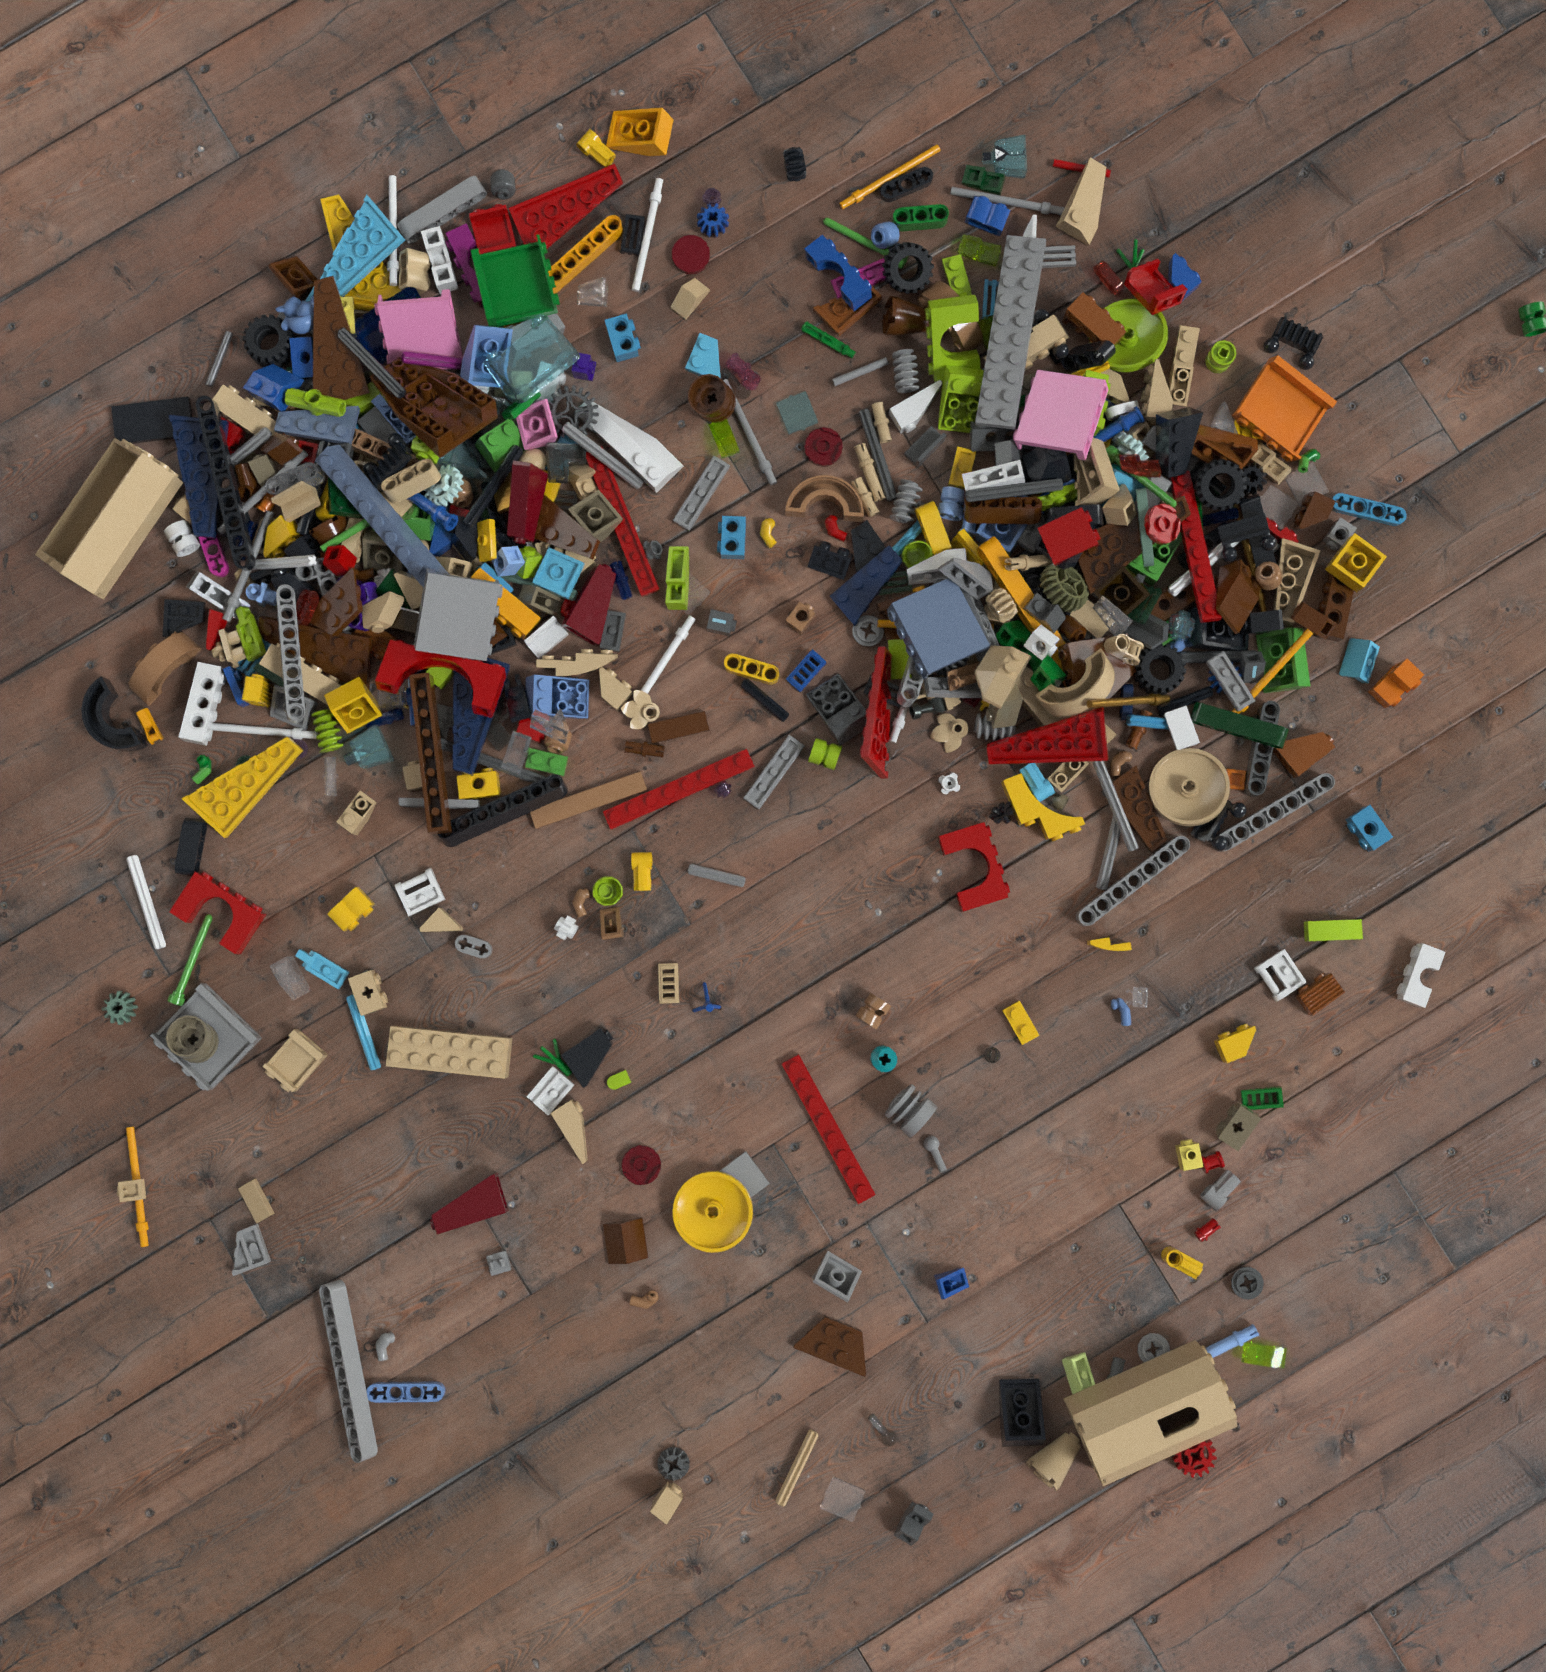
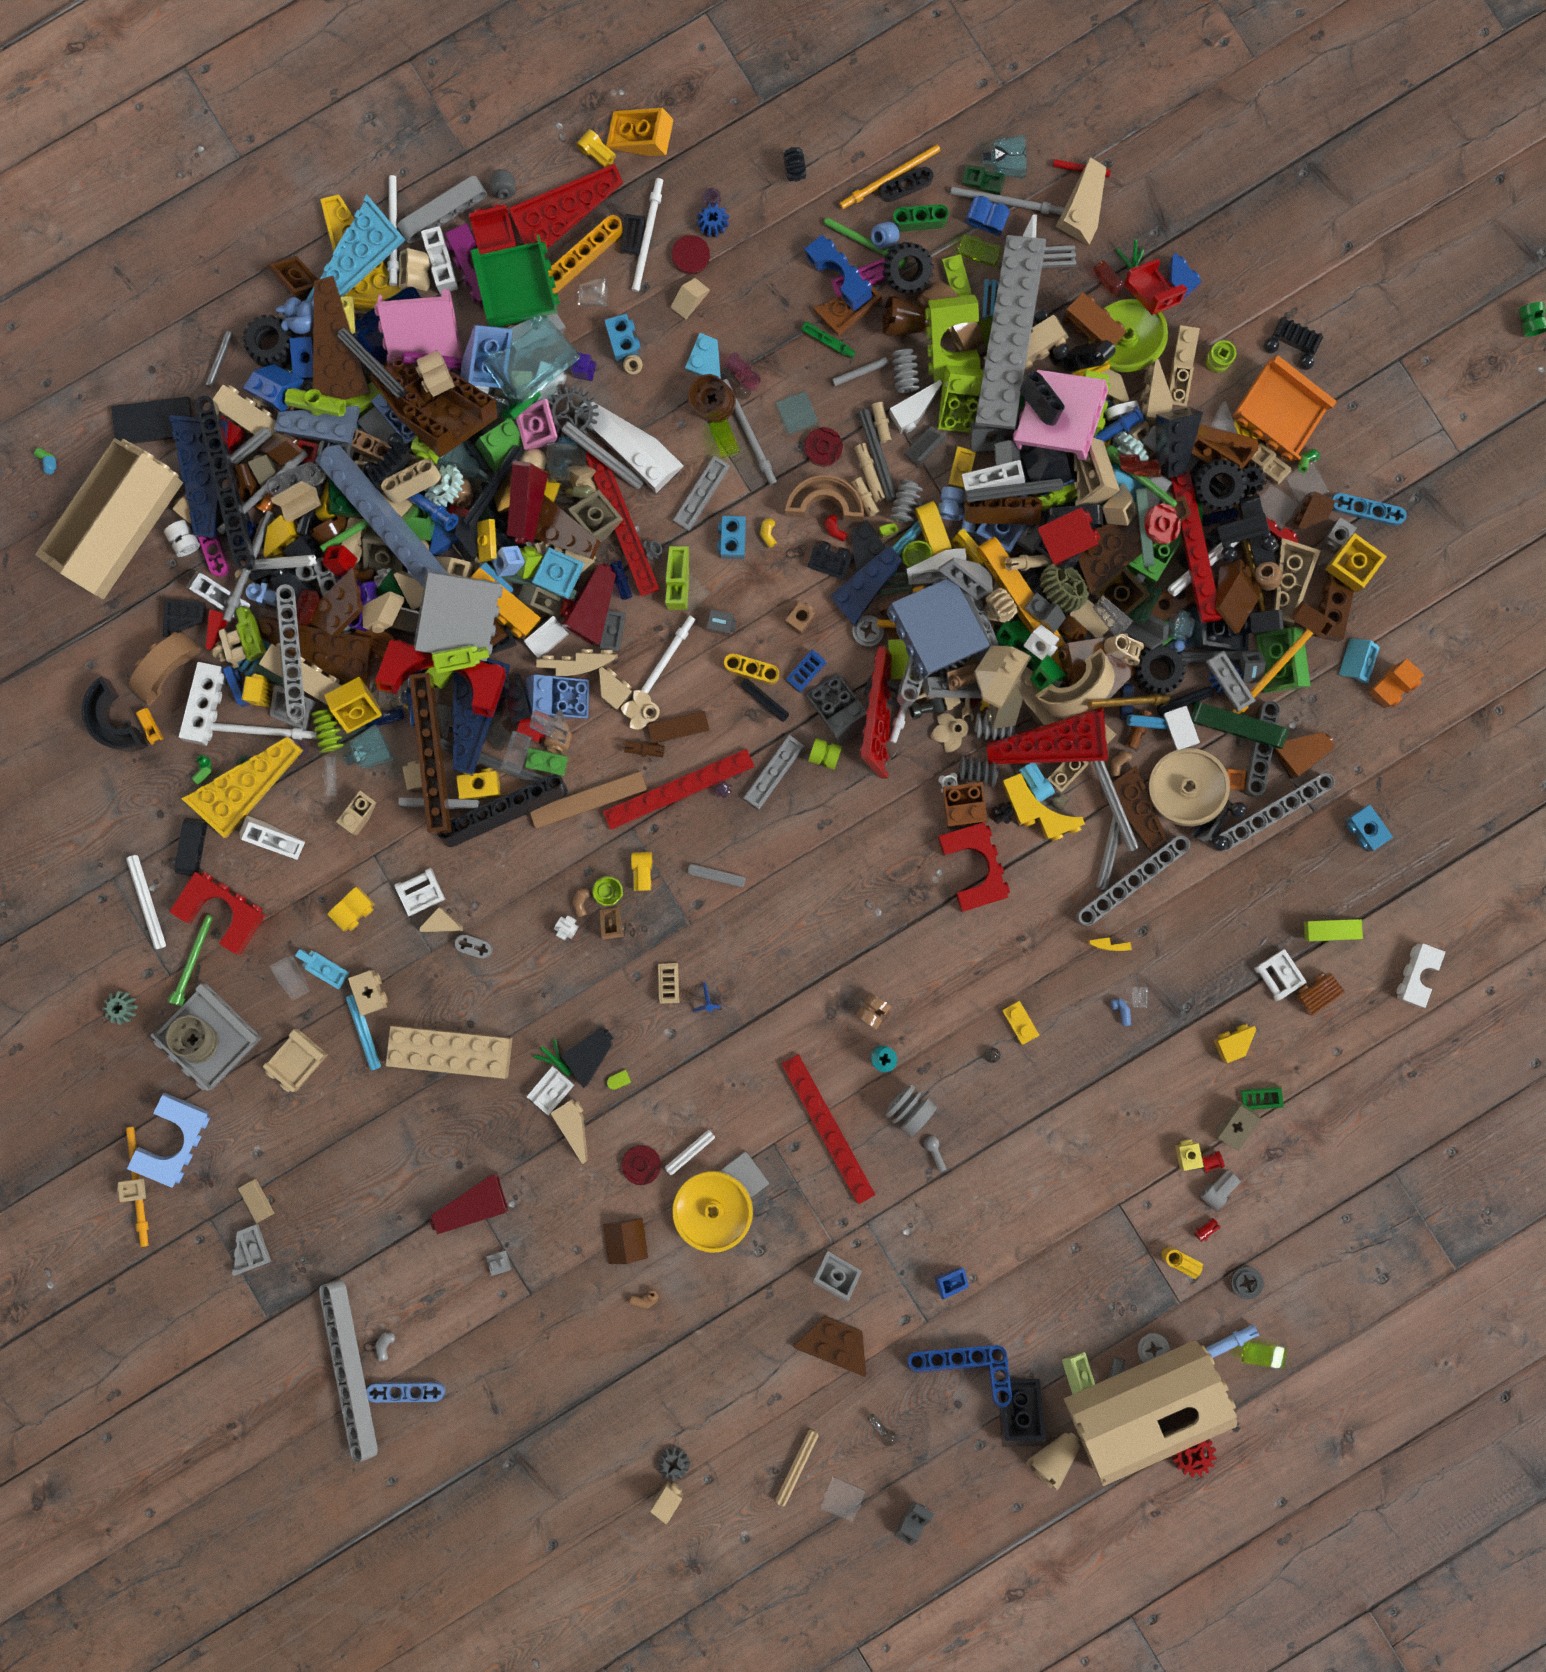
none -> dark azure arm [34,447,56,475]
none -> light blue arch [127,1093,210,1188]
none -> white slope [239,816,305,860]
none -> tan brick [416,350,454,397]
none -> lime hinge [432,645,489,673]
none -> olive arm [565,485,593,499]
none -> tan plate [623,354,643,375]
none -> white axle [665,1130,715,1175]
none -> lime tile [878,523,899,538]
none -> blue beam [907,1345,1012,1408]
none -> dark orange slope [943,782,988,828]
none -> dark grey piece [957,755,1000,788]
none -> tan hand [961,698,974,721]
none -> black beam [1020,371,1065,426]

